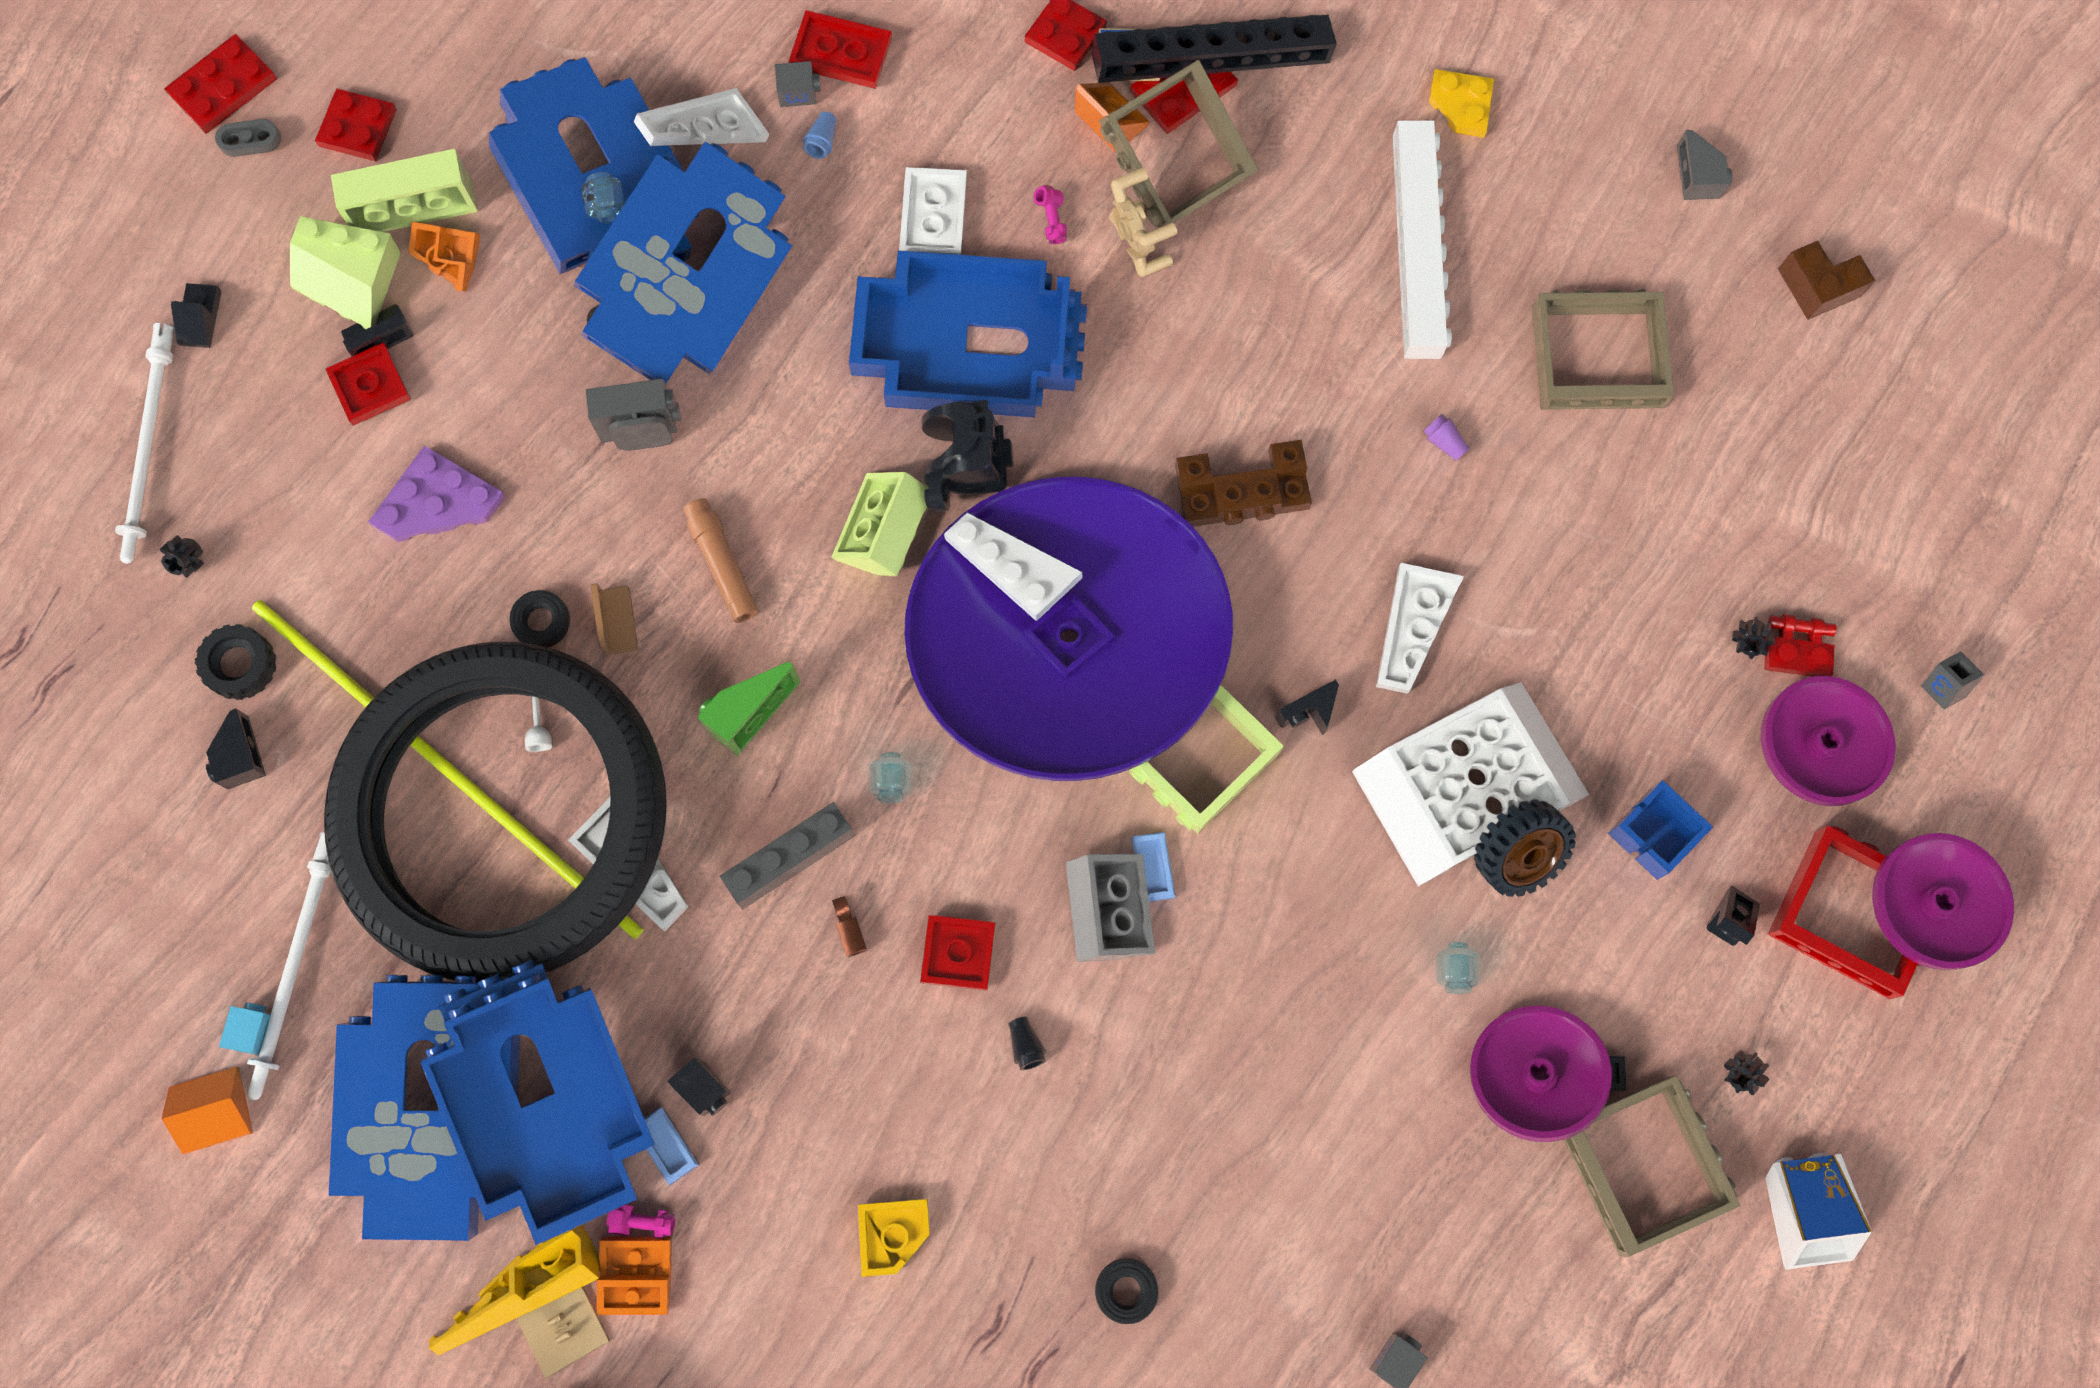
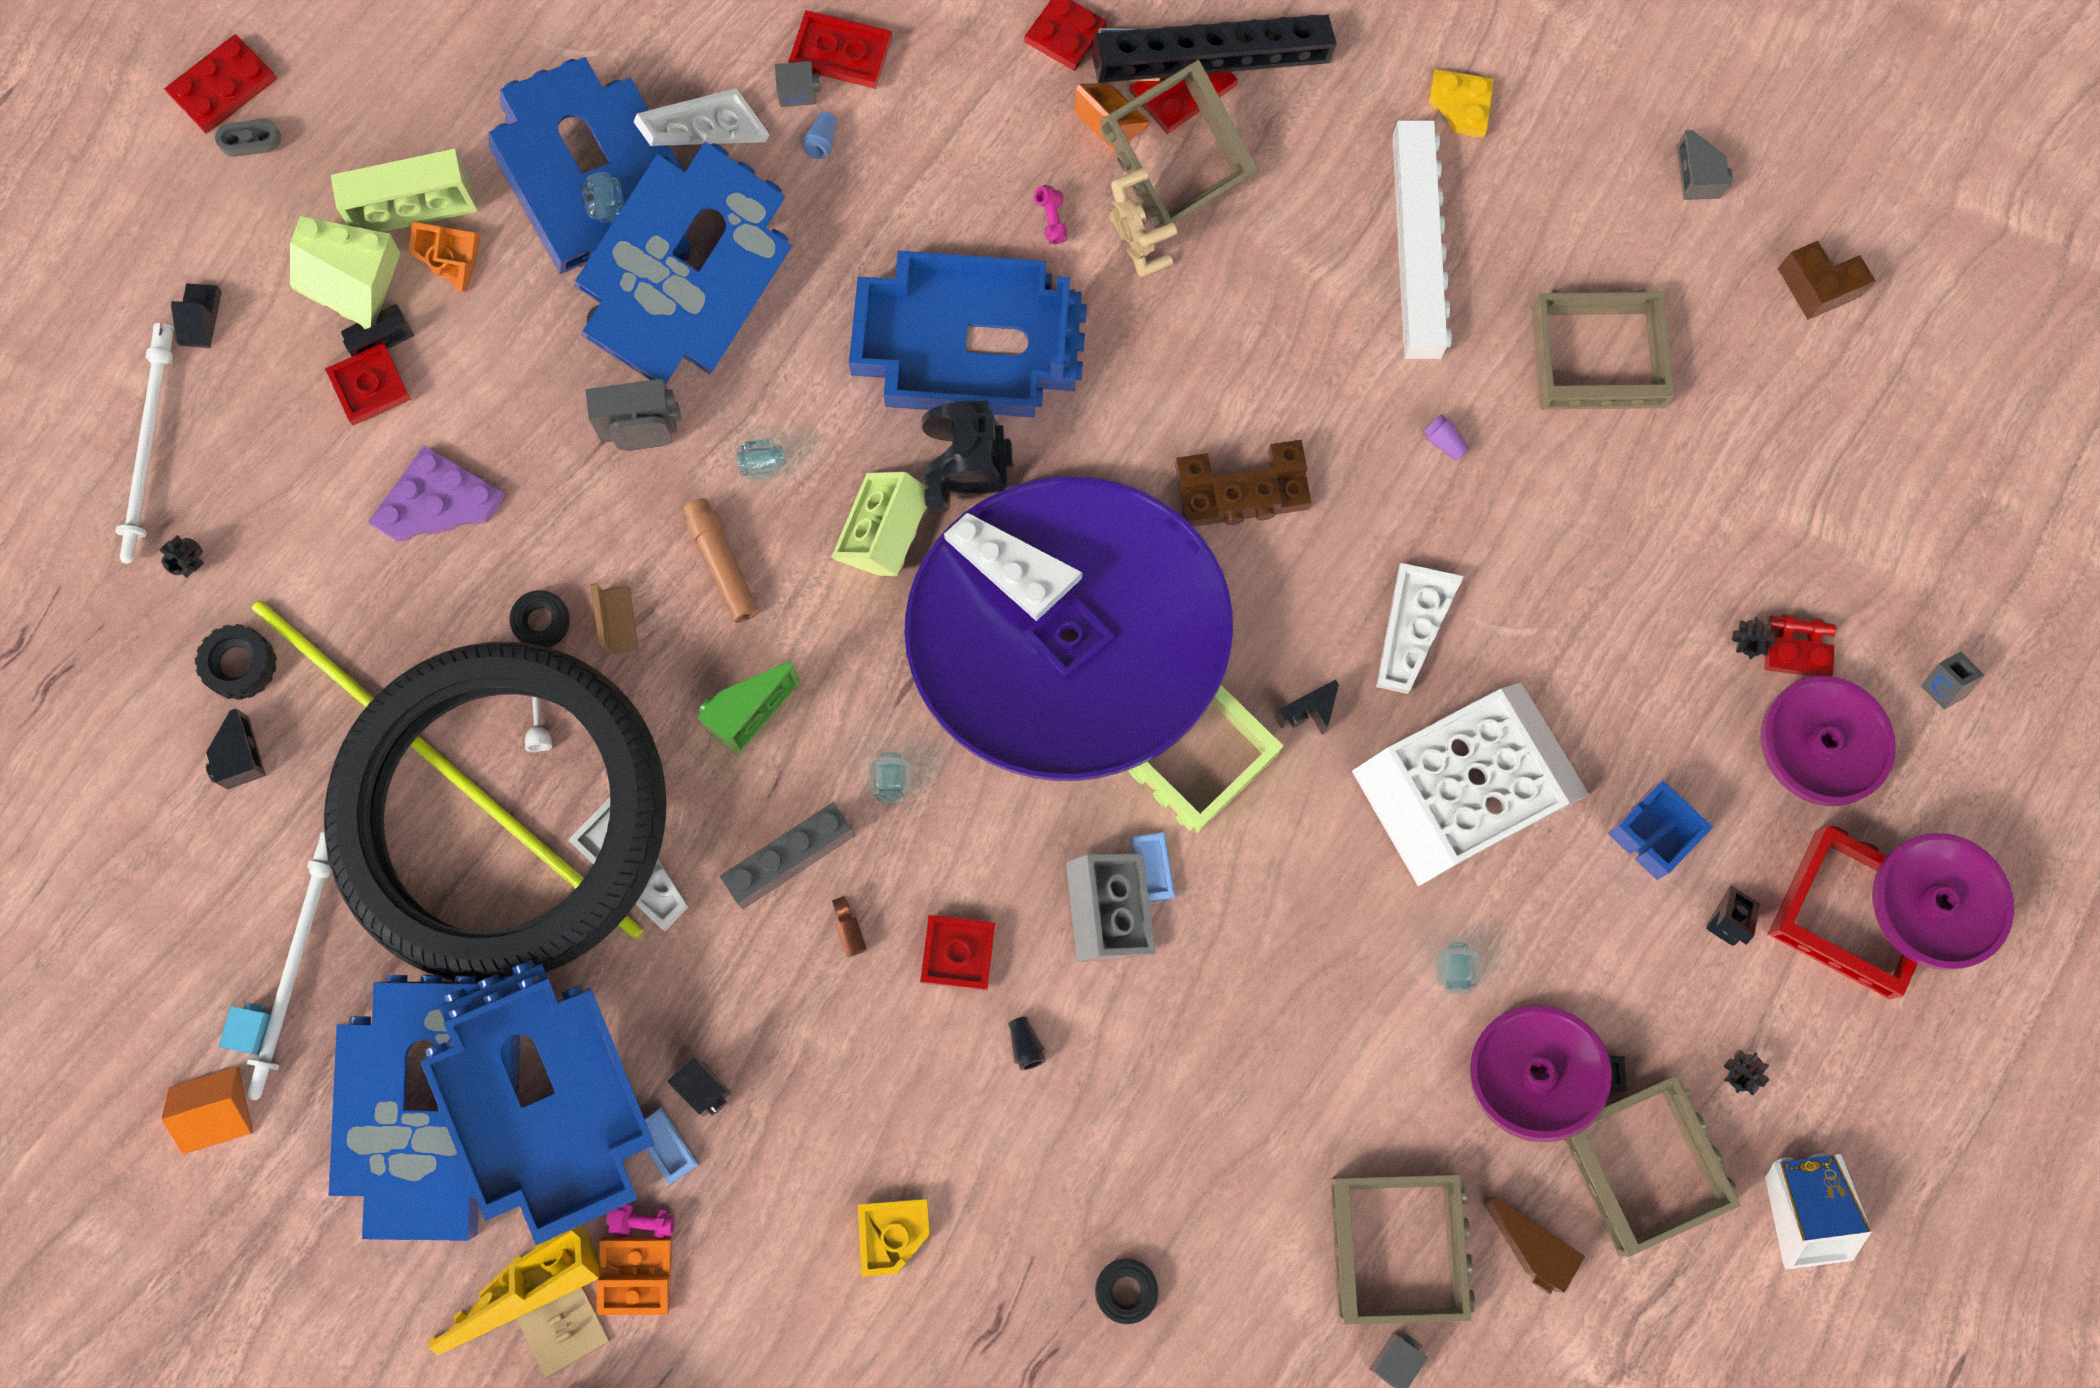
red plate [315,88,397,162] -> none
white plate [899,167,967,255] -> none
black wheel [1474,799,1576,897] -> none
none -> clear light blue head [736,438,785,482]
none -> dark tan window [1330,1175,1475,1325]
none -> reddish brown slope [1483,1197,1585,1294]

